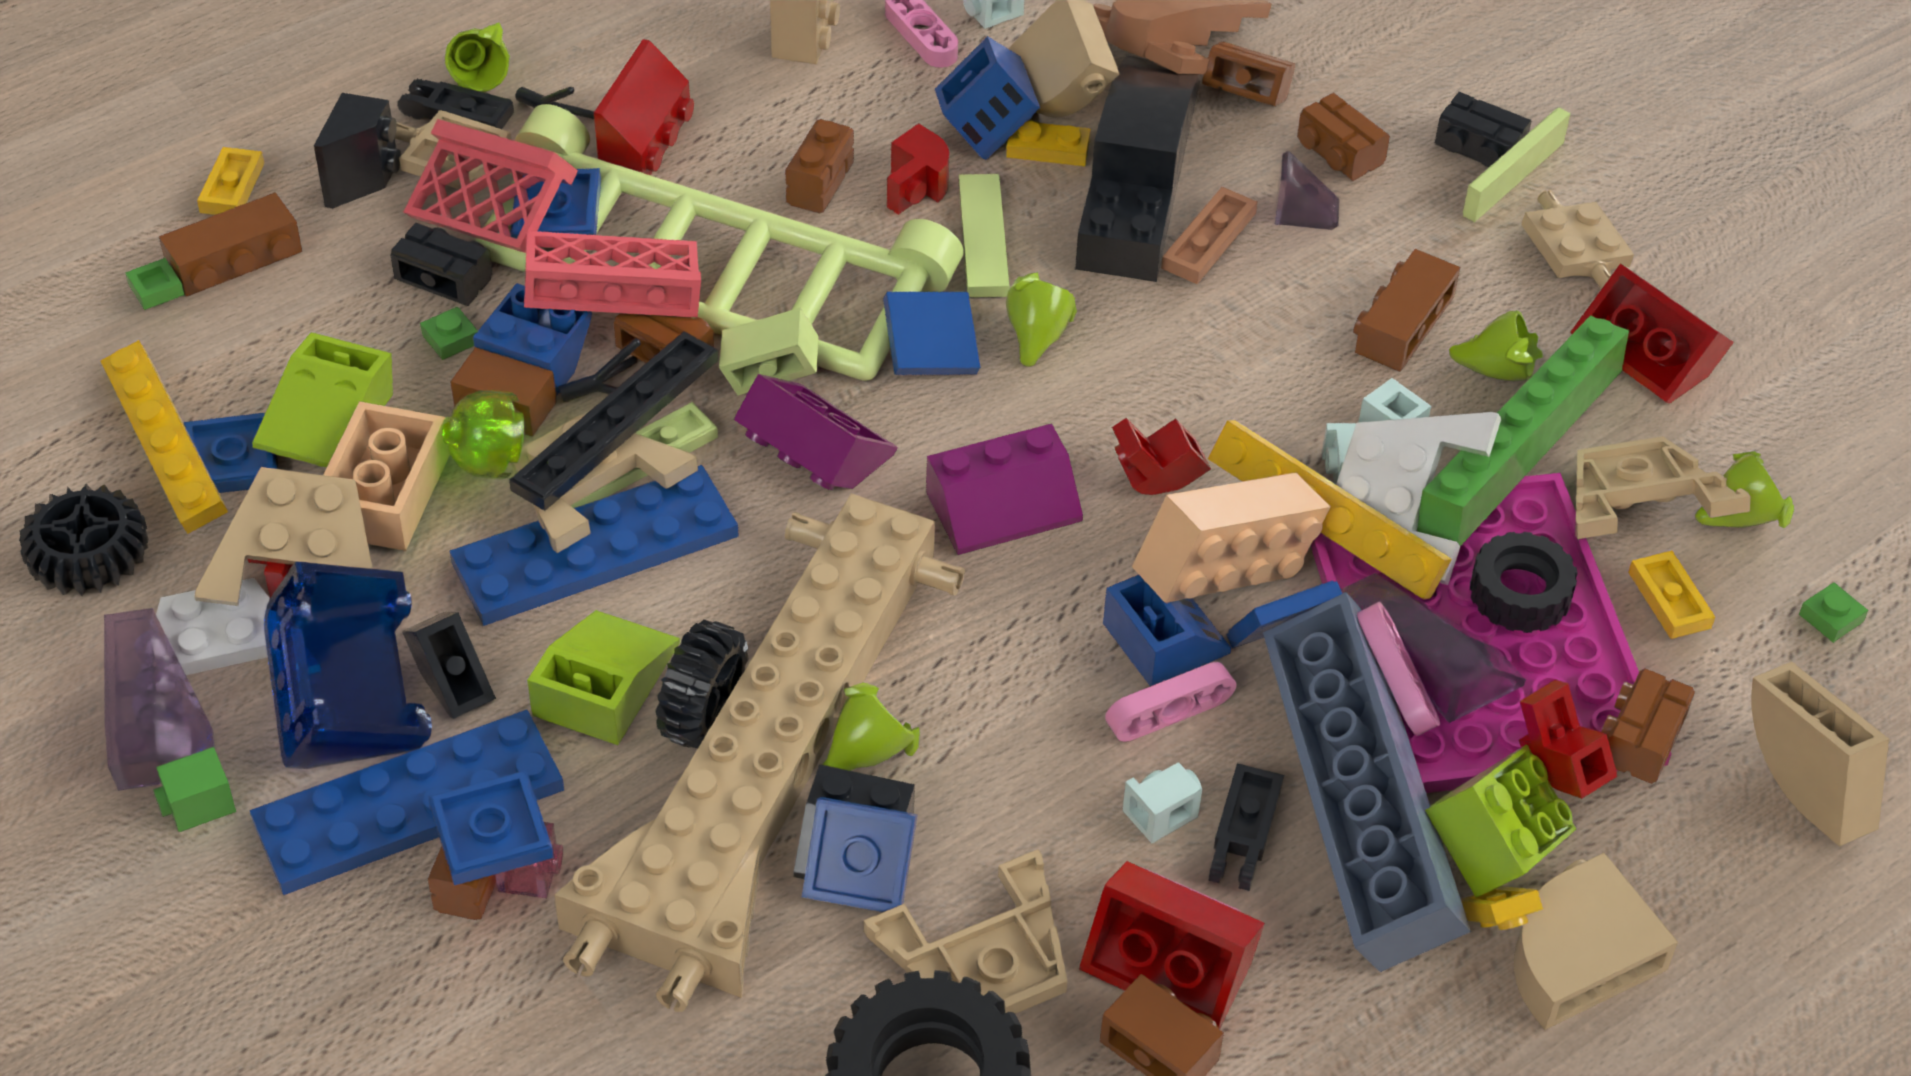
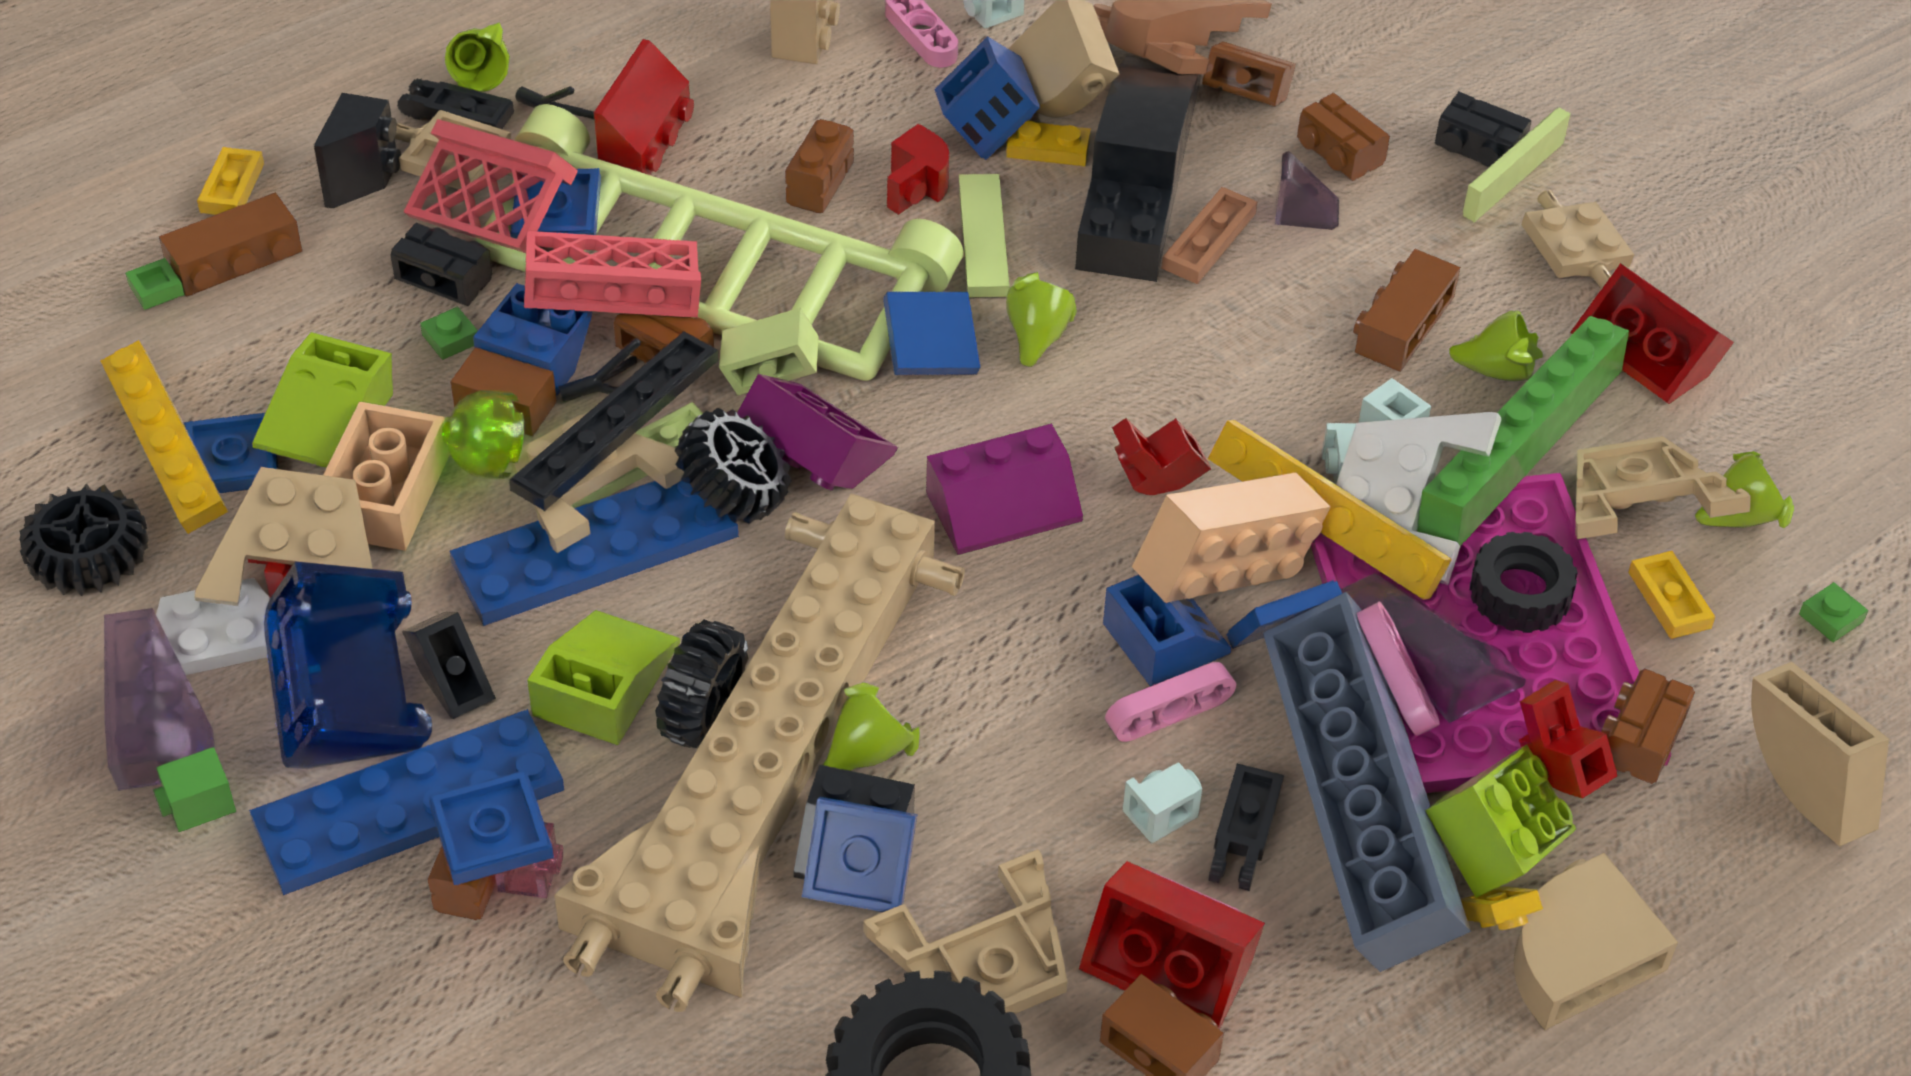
none -> black gear [674,408,792,524]

